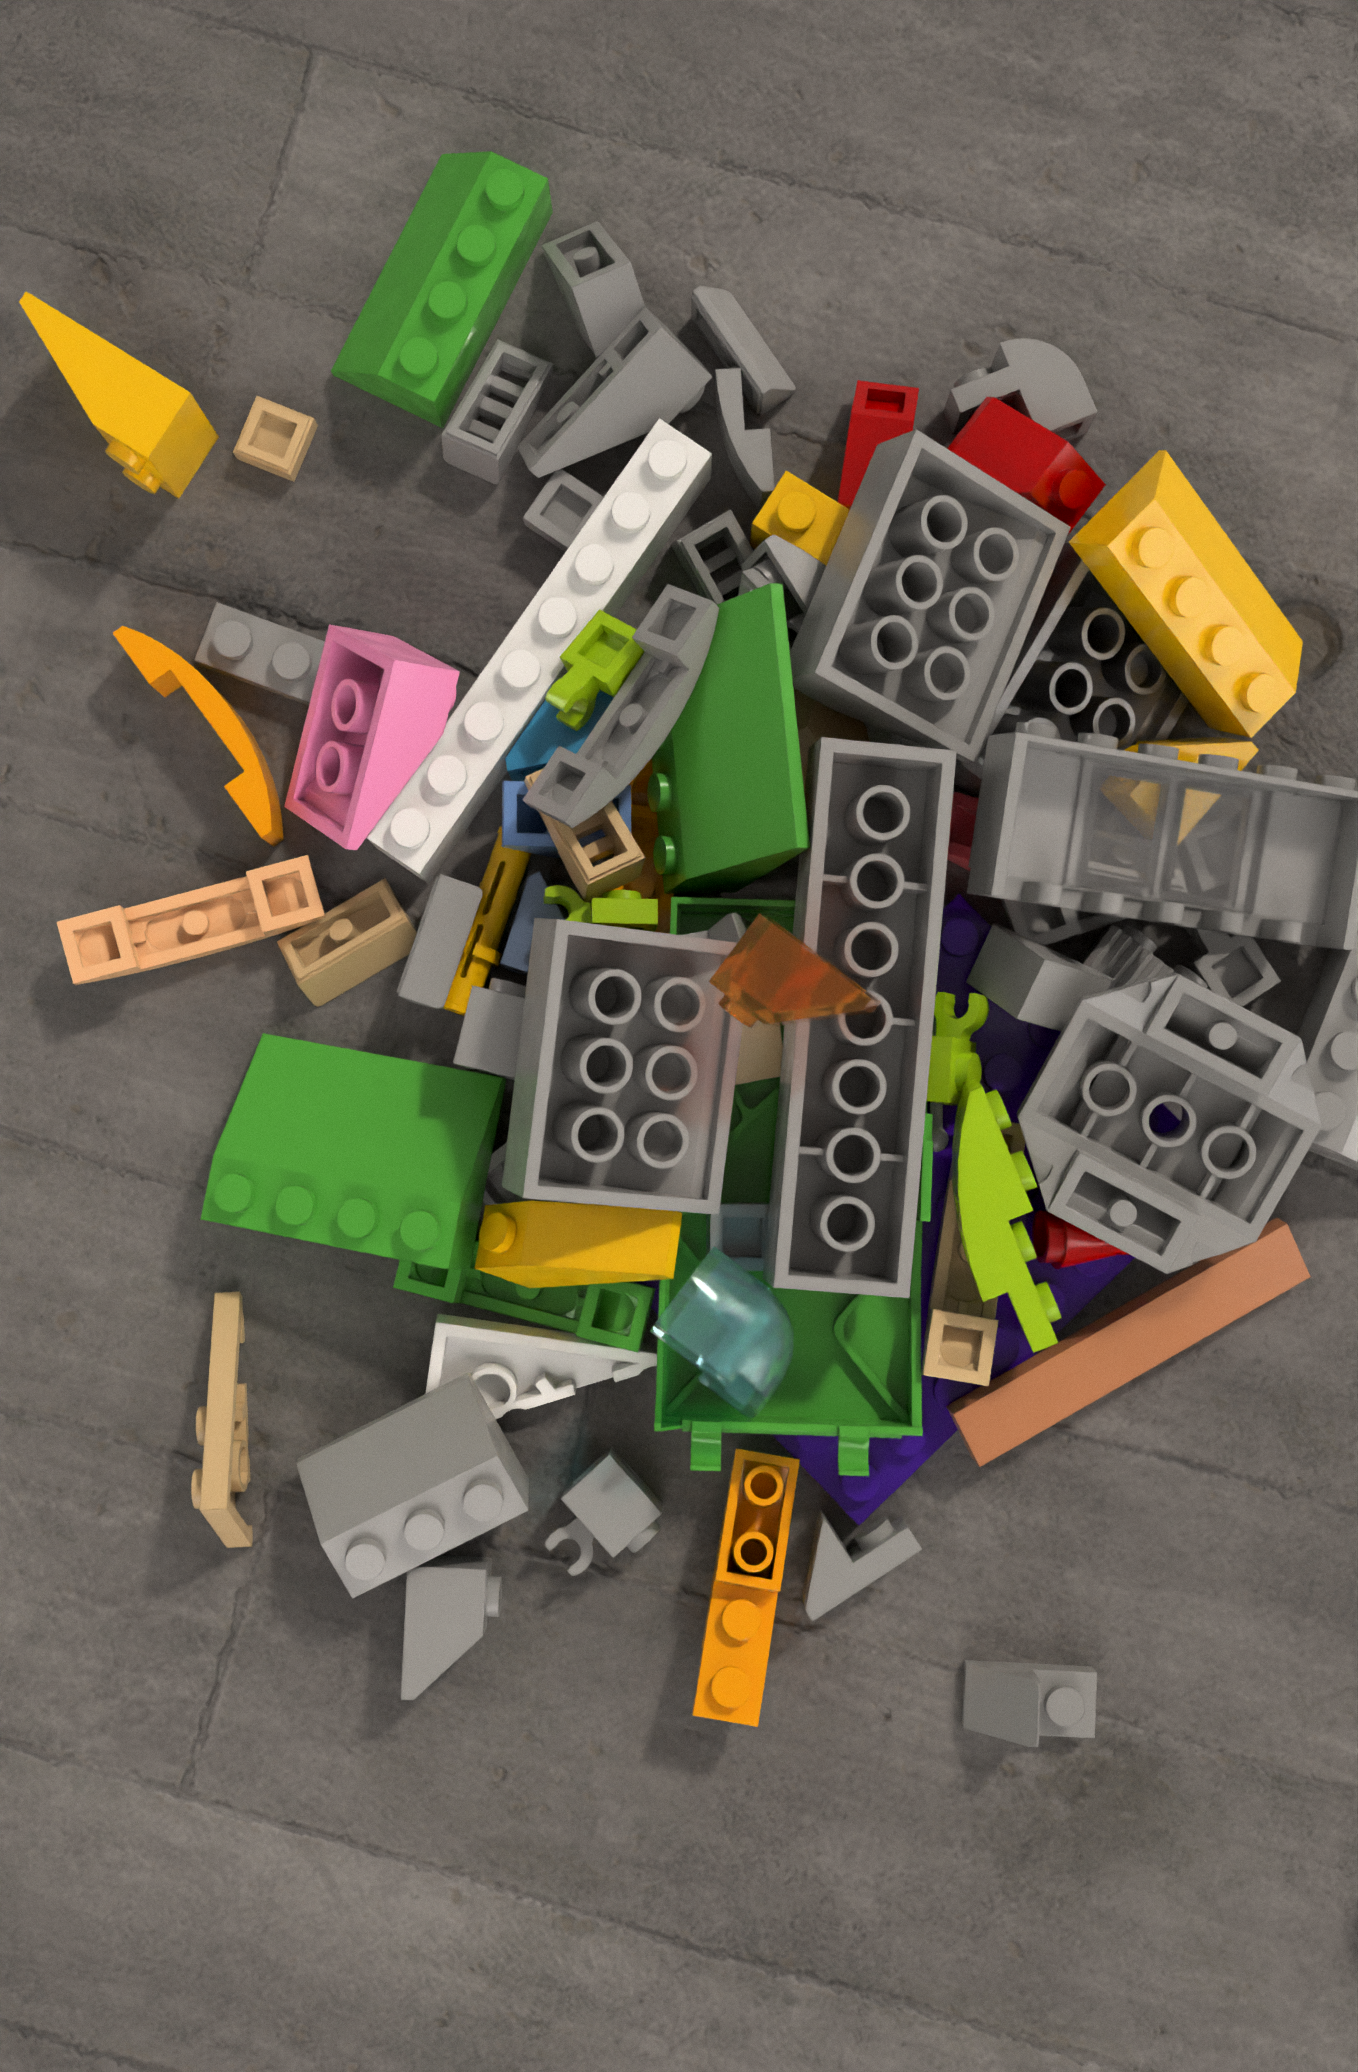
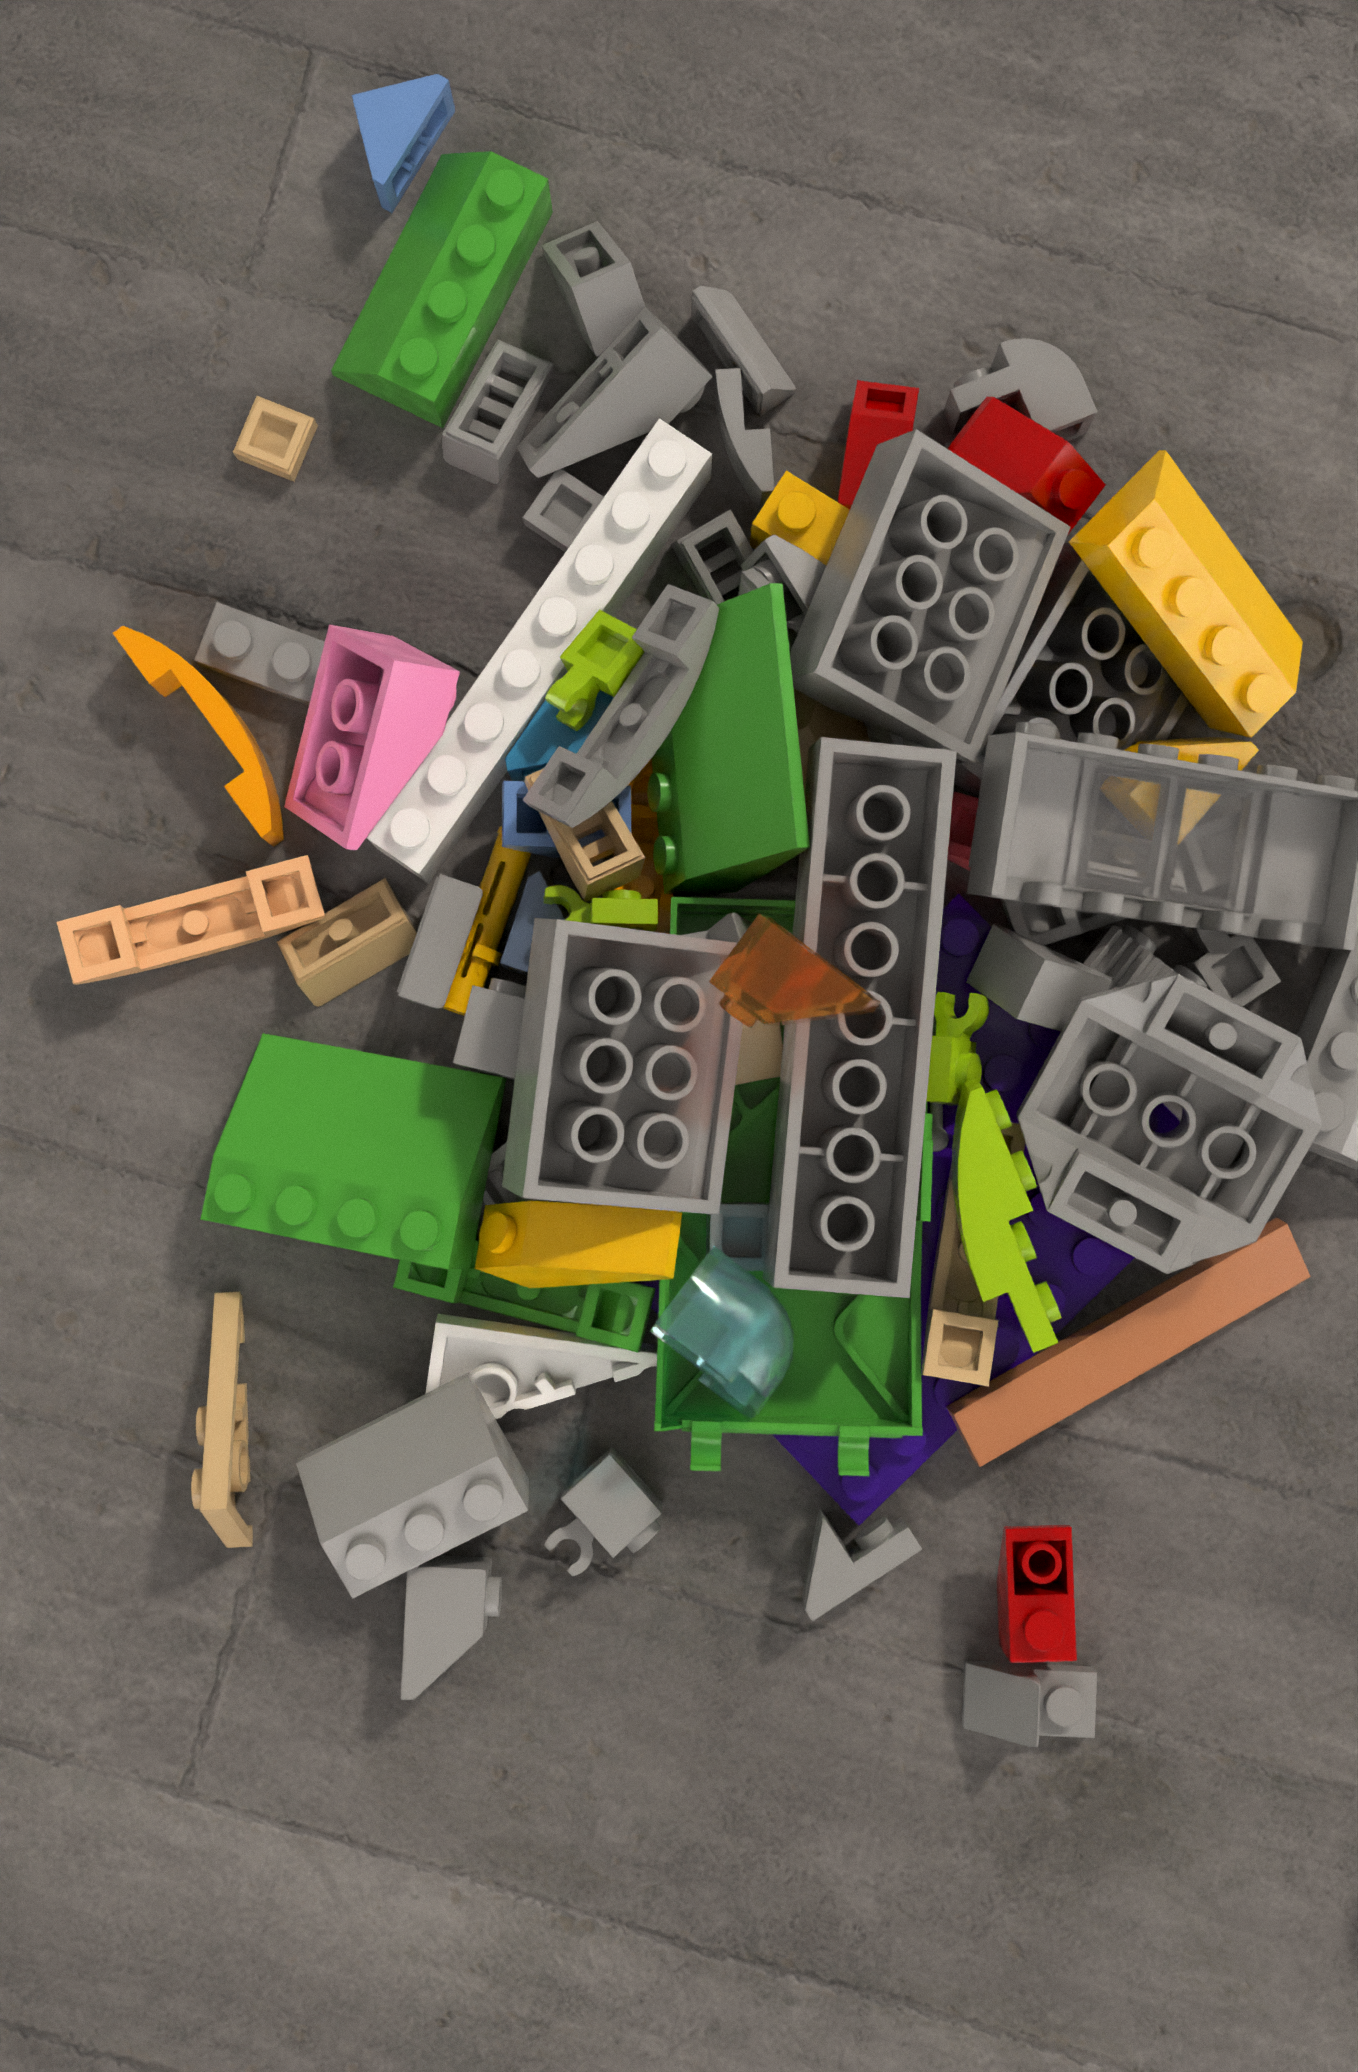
yellow slope [19,291,219,498] -> none
light orange slope [692,1449,800,1727] -> none
red cone [1032,1211,1130,1269] -> none
none -> medium blue slope [352,74,455,213]
none -> red slope [997,1525,1077,1663]

